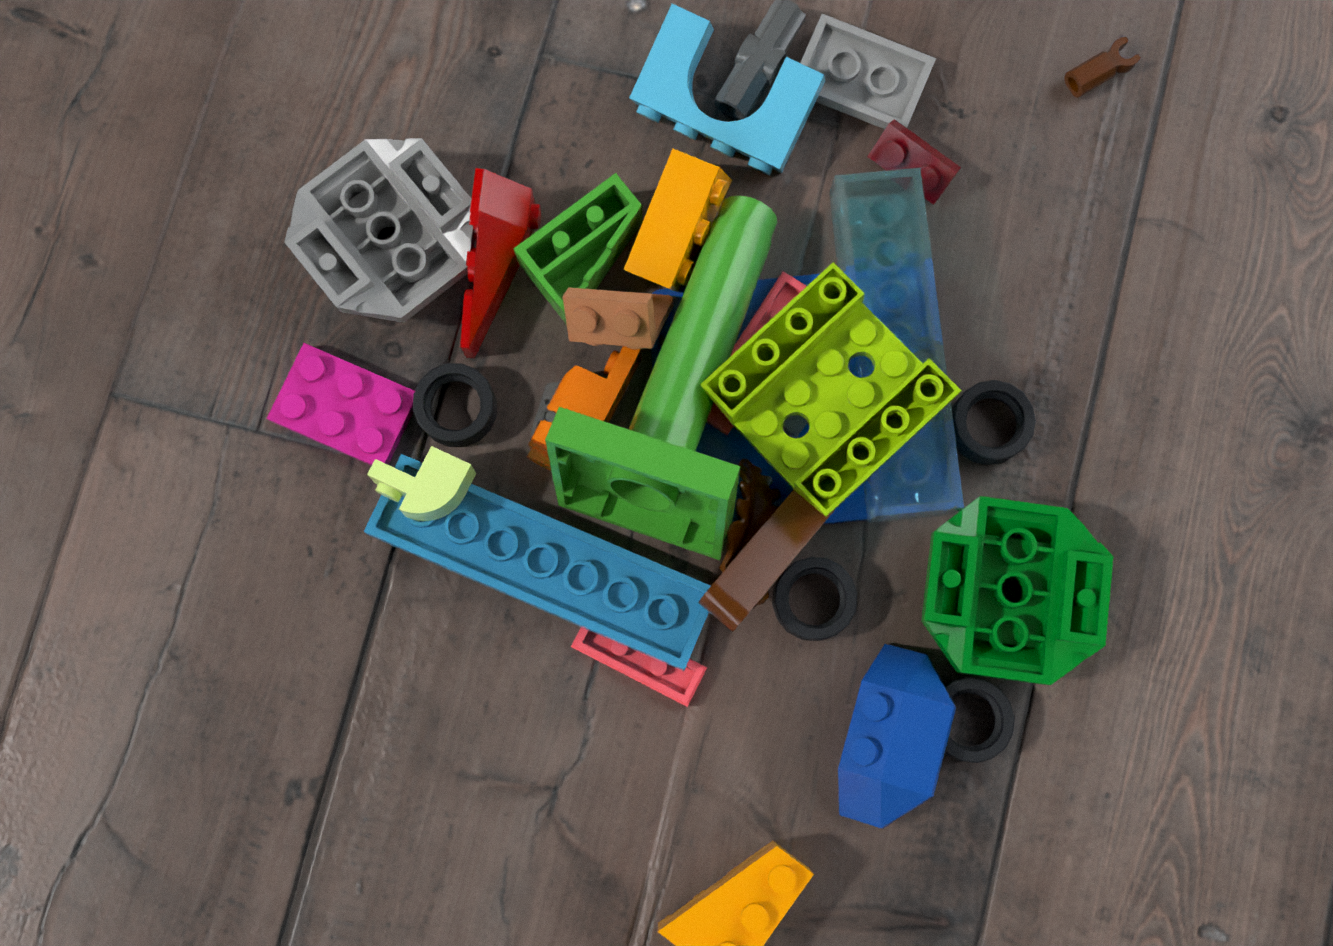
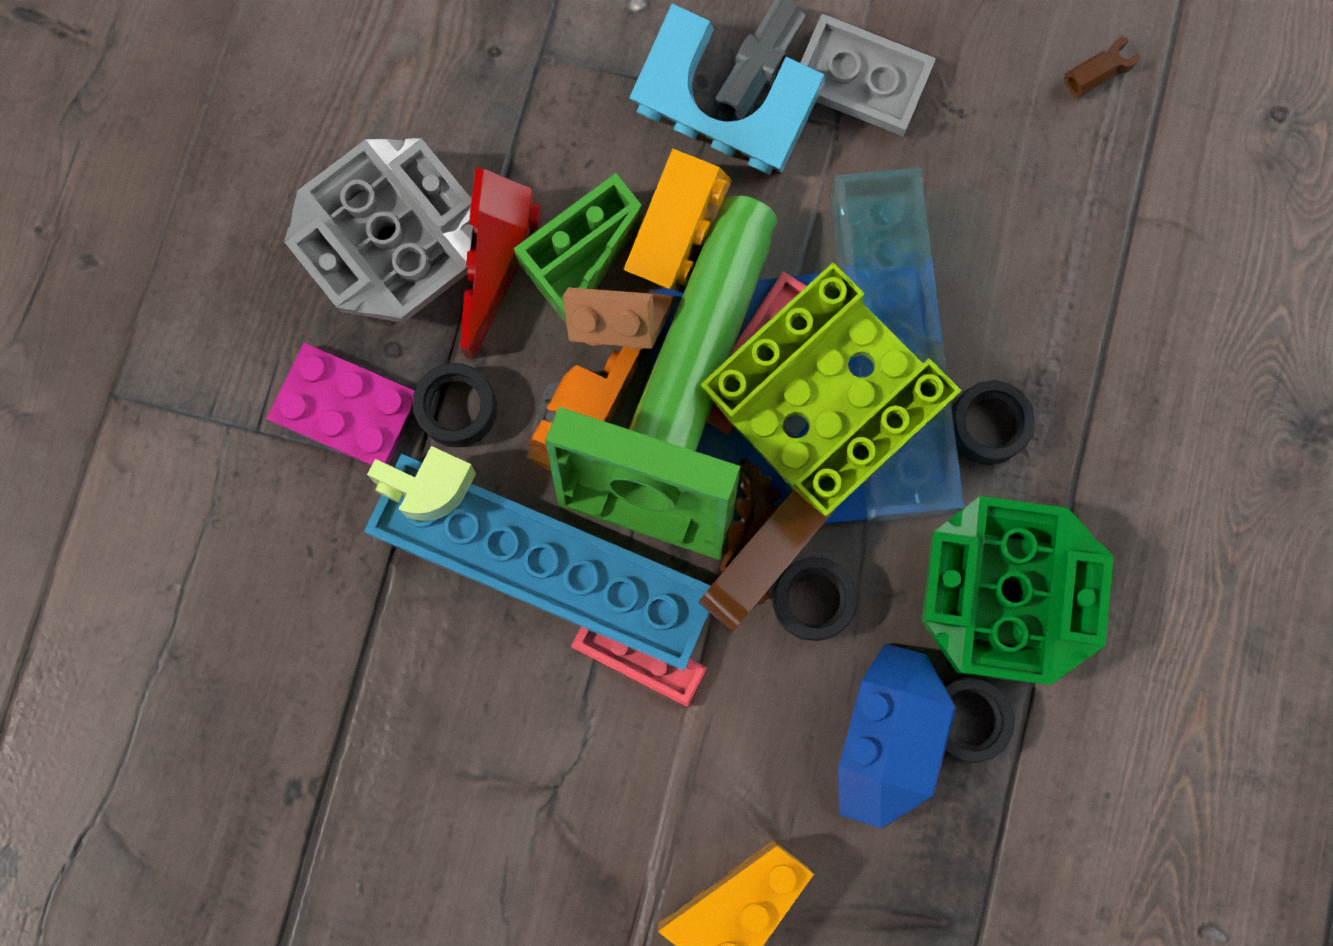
dark red plate [867,119,961,205] -> none

